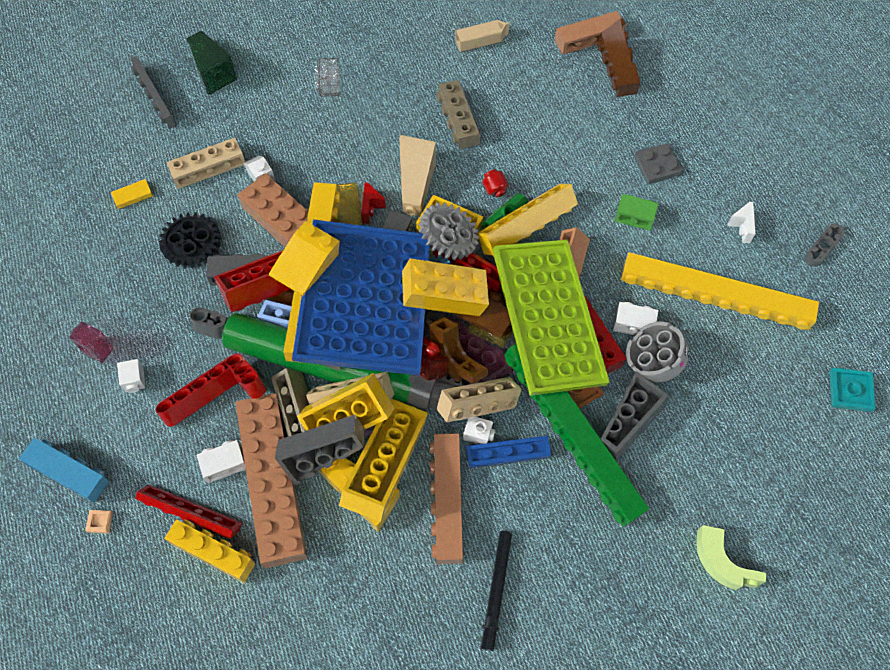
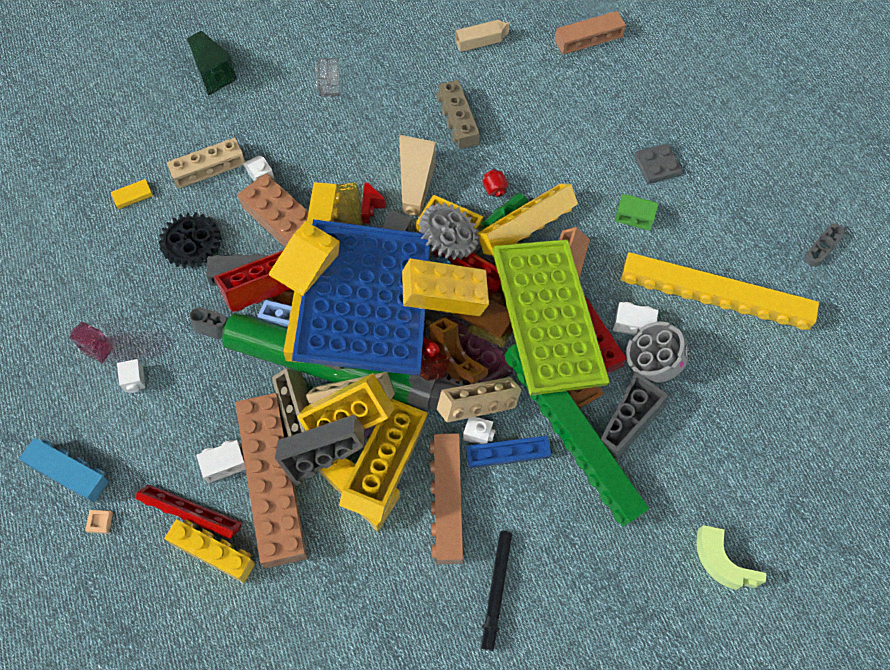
dark grey plate [131,56,176,129] -> none
red beam [155,353,266,427] -> none
reddish brown wedge [597,18,640,97] -> none
white slope [727,202,755,243] -> none
teal plate [829,367,875,412] -> none

